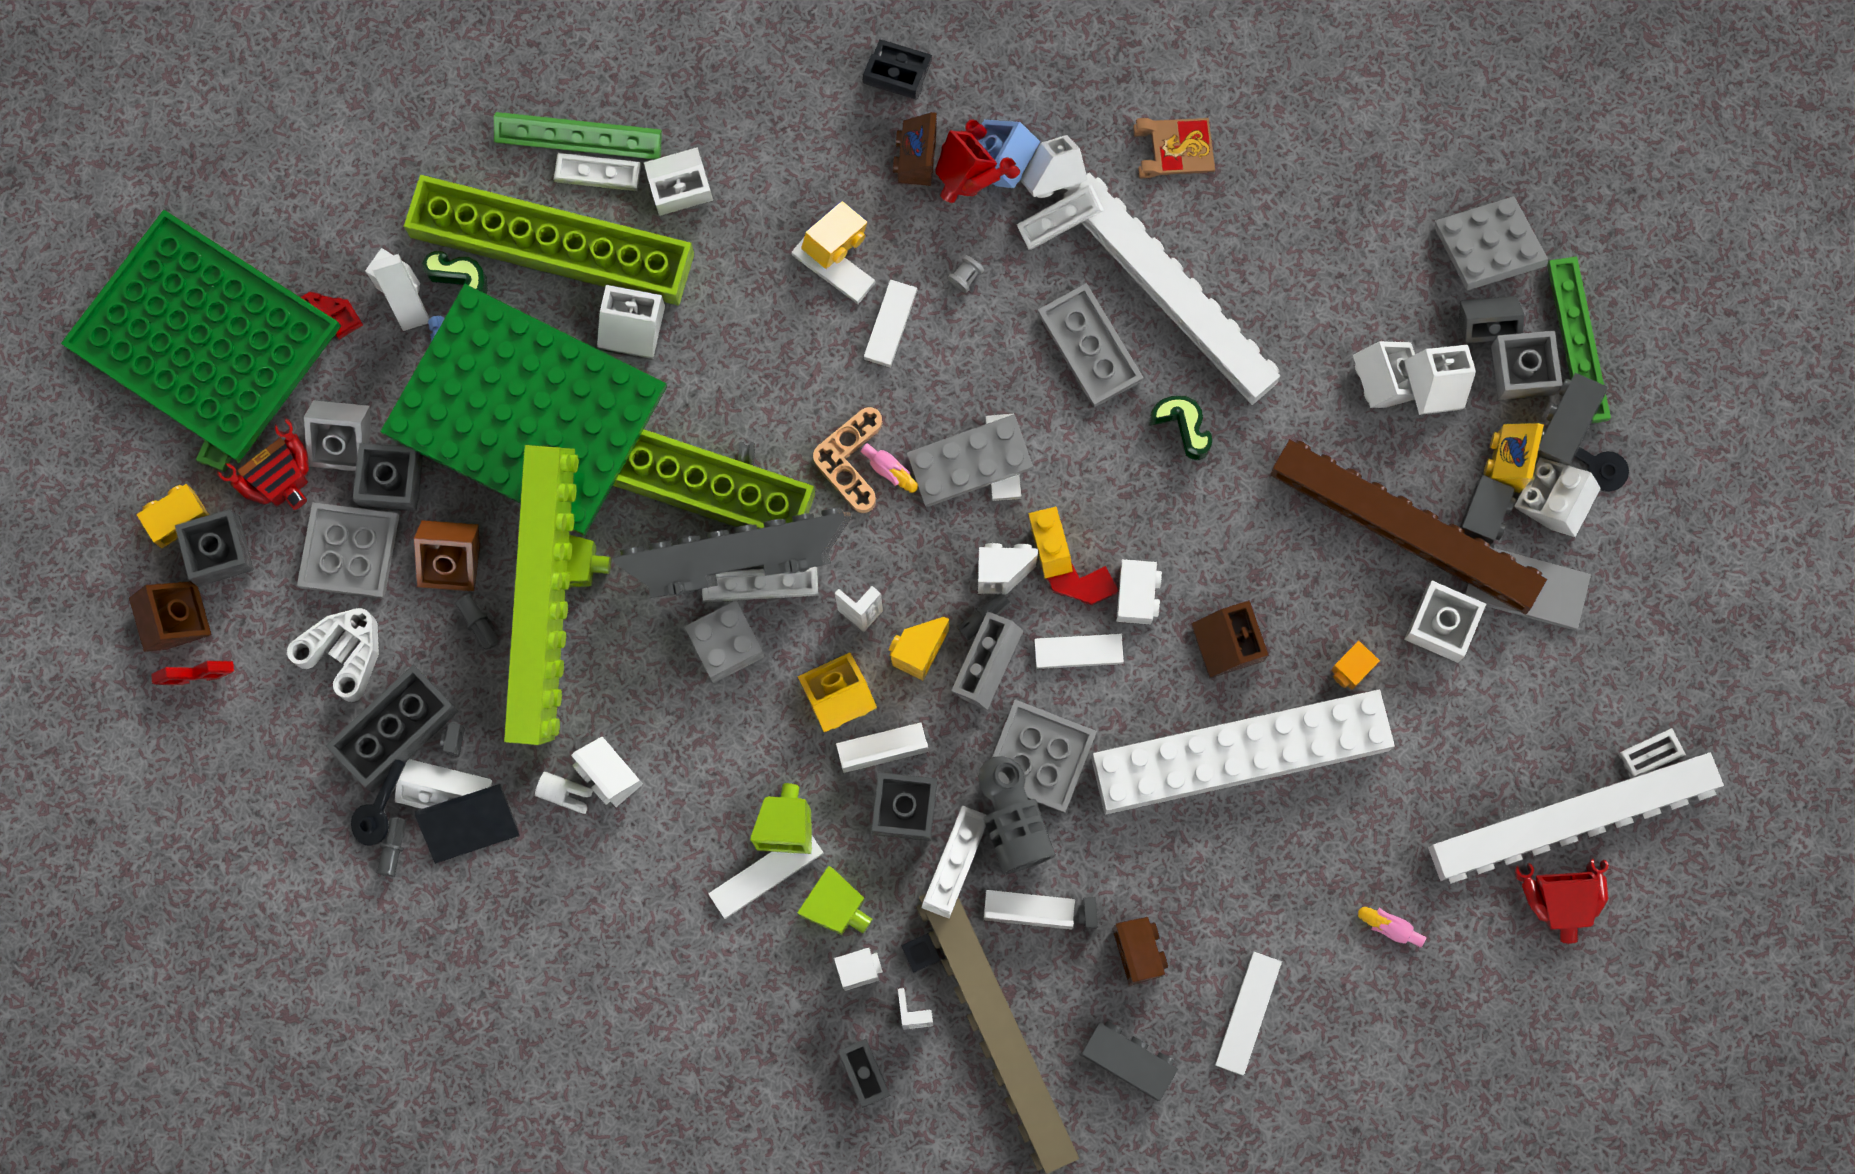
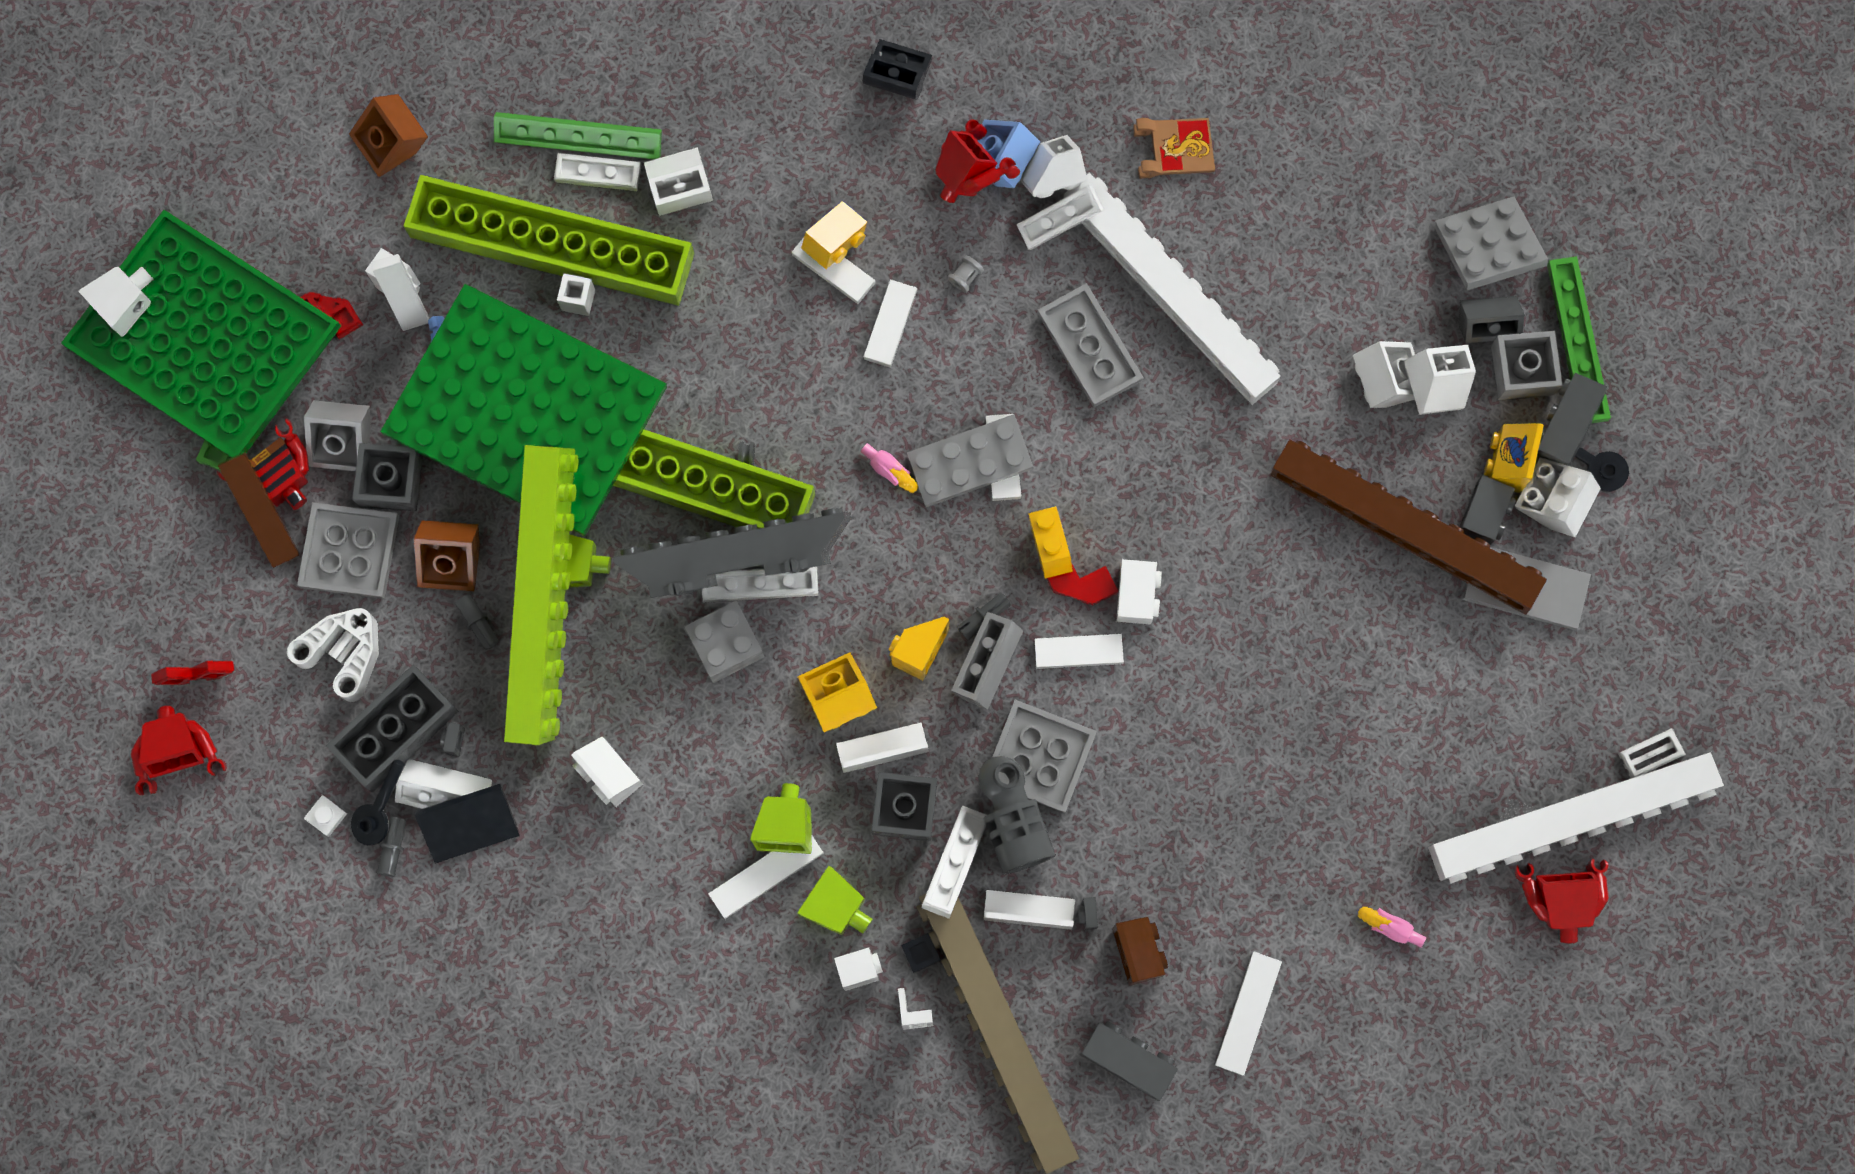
reddish brown slope [129,581,212,652] -> none
yellow brick [136,484,209,549] -> none
dark grey brick [175,509,254,587] -> none
dark green animal [422,251,488,294] -> none
white hinge [535,772,593,814] -> none
white slope [597,285,665,359] -> none
light nougat beam [813,407,882,513] -> none
white panel [835,586,883,632] -> none
dark grey brick [838,1039,891,1108] -> none
reddish brown slope [893,112,937,186] -> none
white slope [978,543,1038,594] -> none
white brick [1091,689,1395,815] -> none
dark green animal [1149,396,1212,460] -> none
reddish brown slope [1191,600,1269,679] -> none
light orange brick [1331,640,1380,690] -> none
white brick [1404,581,1486,663] -> none
none -> white torso [78,266,153,337]
none -> red torso [131,706,227,795]
none -> reddish brown tile [218,452,300,568]
none -> white plate [304,795,347,837]
none -> dark orange slope [349,94,428,177]
none -> white brick [557,274,595,316]

